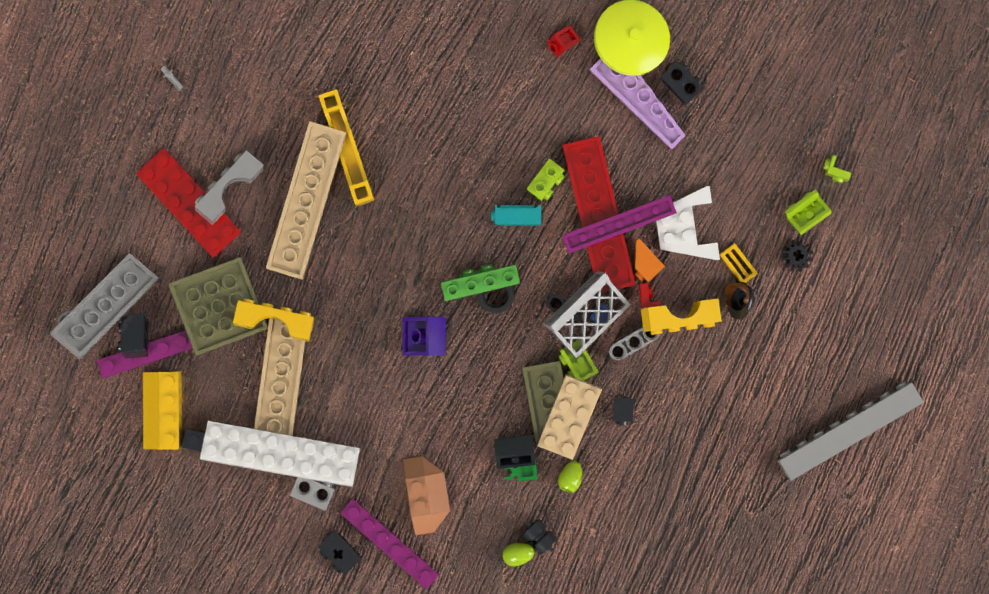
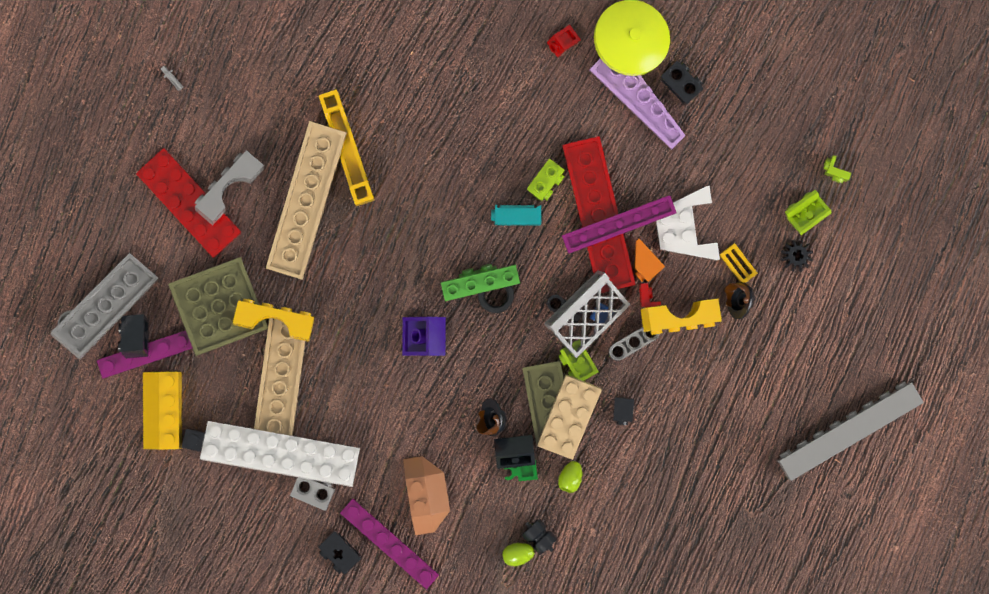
none -> black piece [476,398,507,436]

